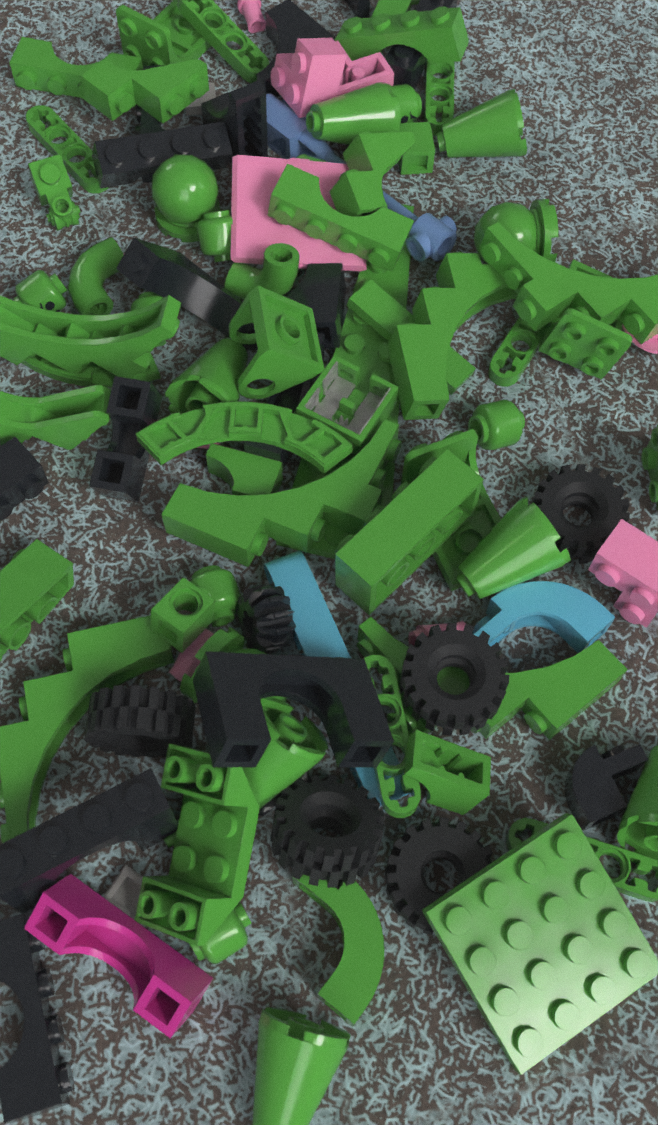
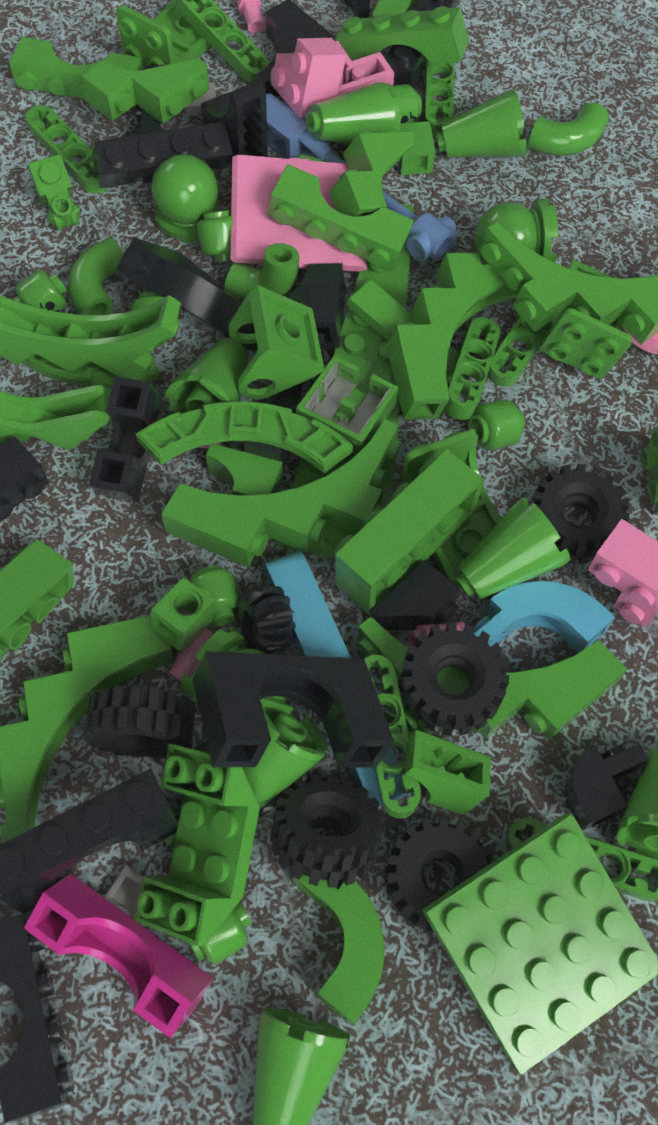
none -> black slope [370,559,460,630]
none -> bright green beam [444,317,500,420]
none -> bright green cylinder [528,103,609,156]

